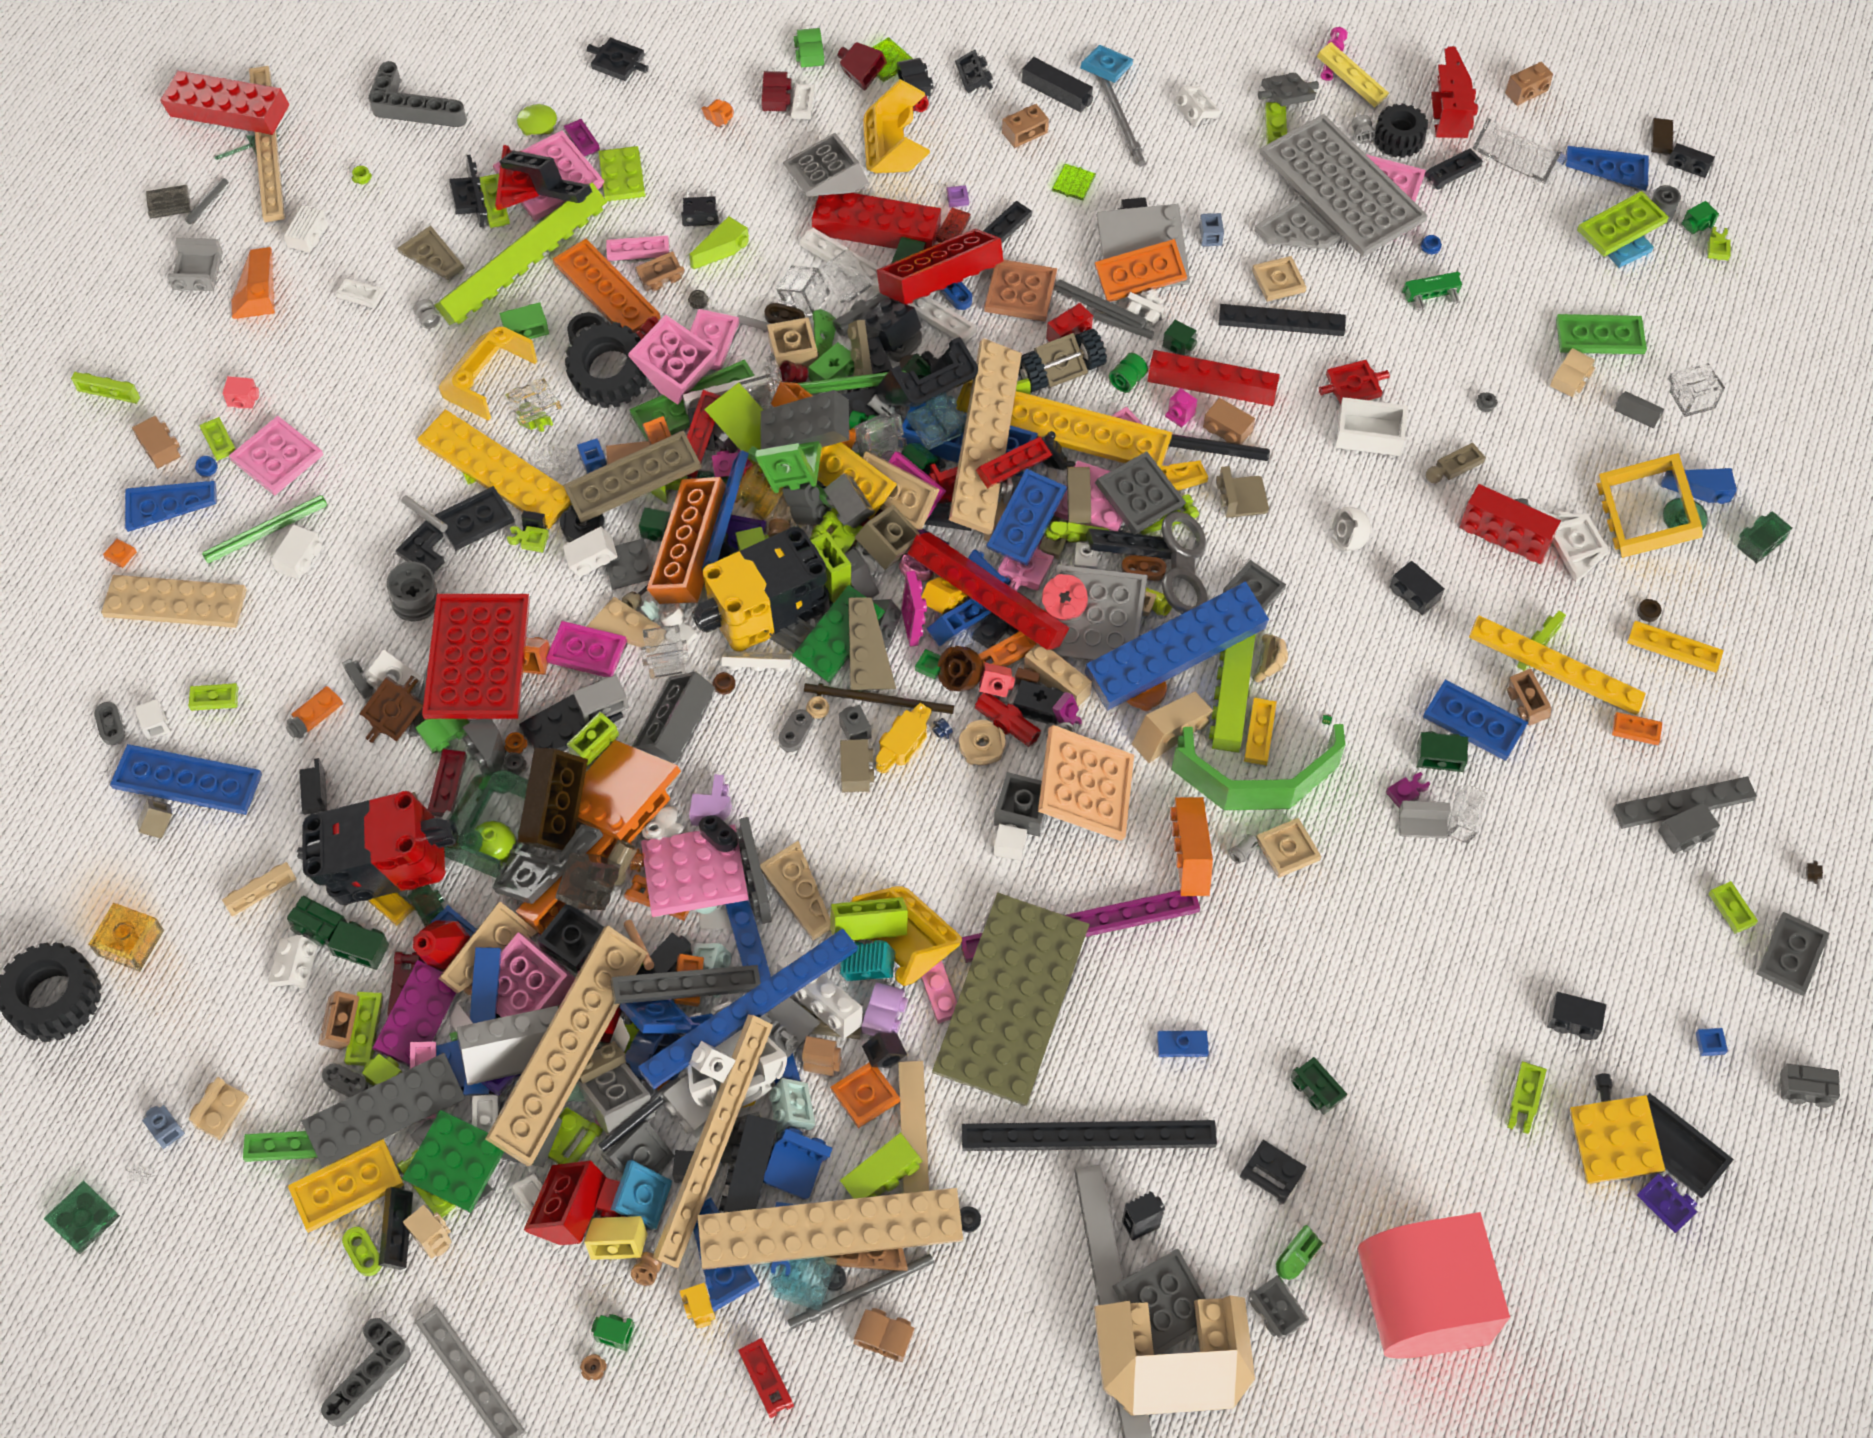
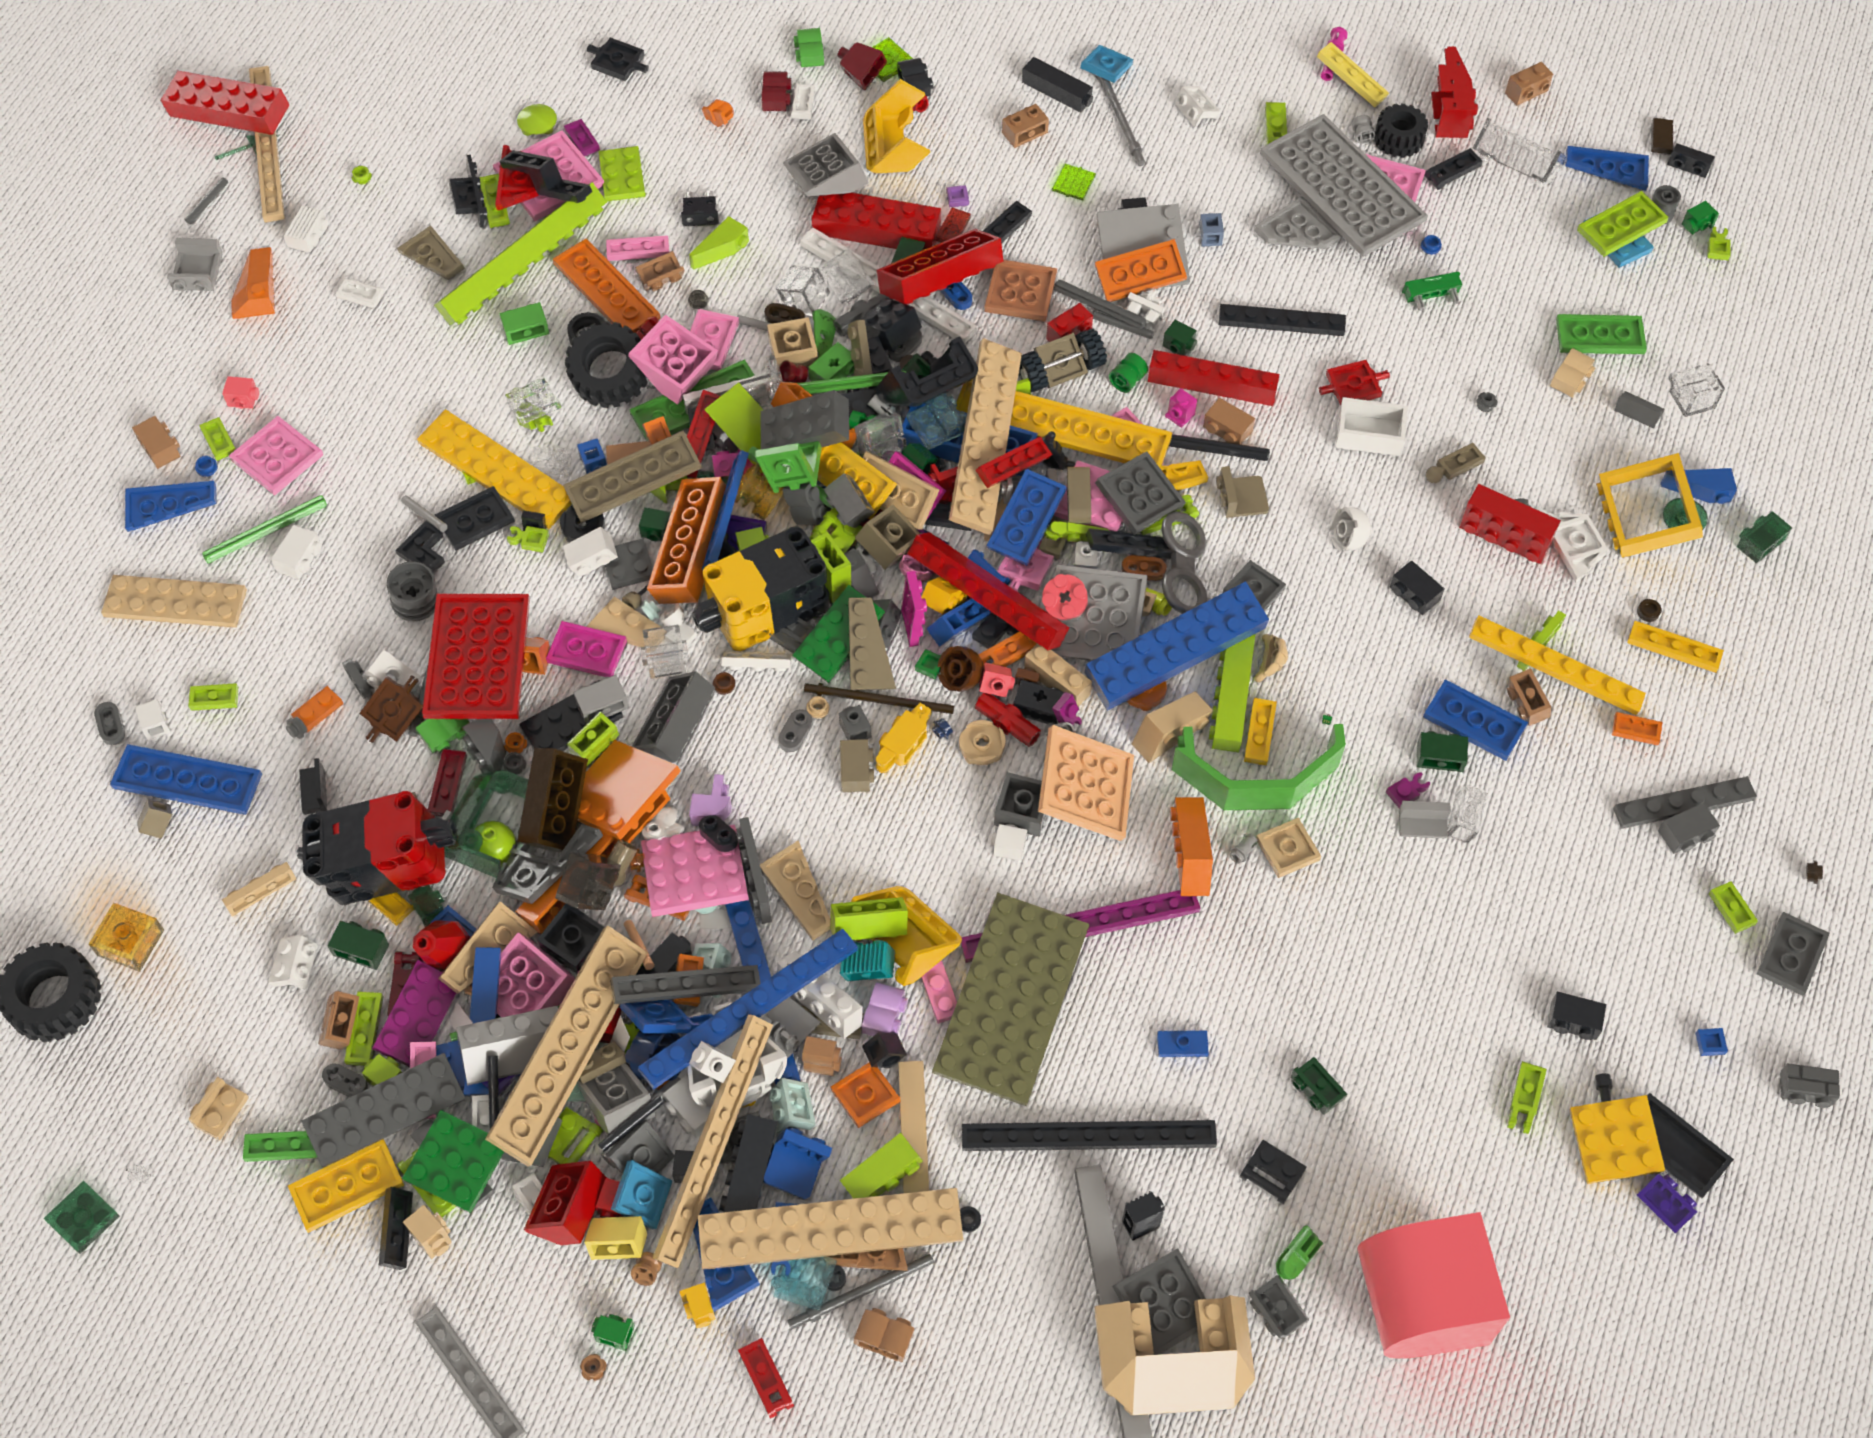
lime plate [71,372,140,404] -> none
orange plate [103,539,137,568] -> none
sand blue brick [142,1105,185,1149] -> none
clear smoke plate [146,185,191,219] -> none
dark green brick [287,895,347,947] -> none
dark grey beam [321,1318,410,1427] -> none
lime plate [342,1227,382,1276] -> none
dark grey beam [368,61,467,127] -> none
light grey wheel [413,299,441,329] -> none
yellow windscreen [439,327,537,421] -> none
medium nougat wheel [767,518,791,537] -> none
black bracket [955,49,993,93] -> none
tan plate [1252,256,1306,302] -> none
dark grey plate [1258,73,1319,106] -> none
none -> black bar [487,1056,499,1129]

